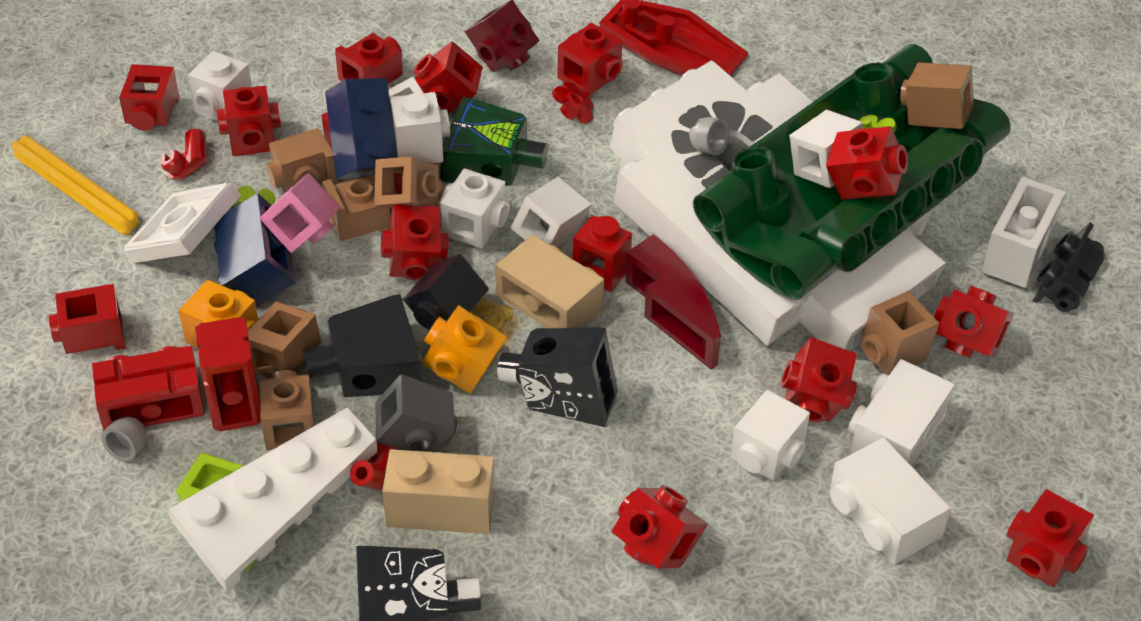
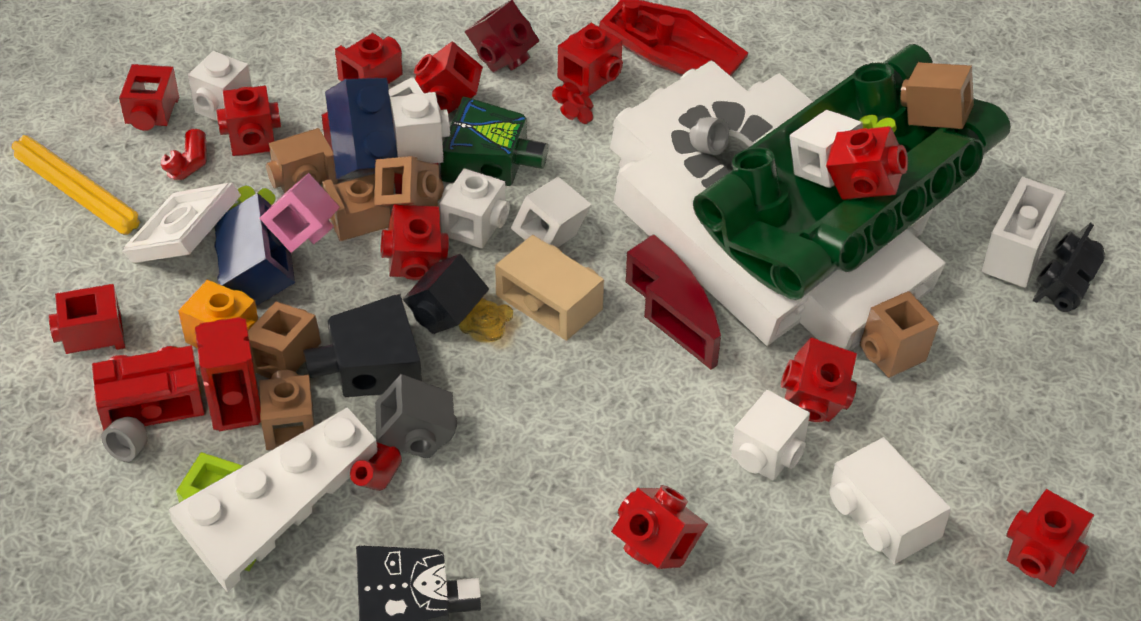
tan brick [382,449,495,534] -> none
light orange brick [421,305,507,395] -> none
black torso [497,327,618,427] -> none
red brick [572,215,632,292] -> none
white brick [848,359,955,467] -> none
red brick [934,285,1014,358] -> none

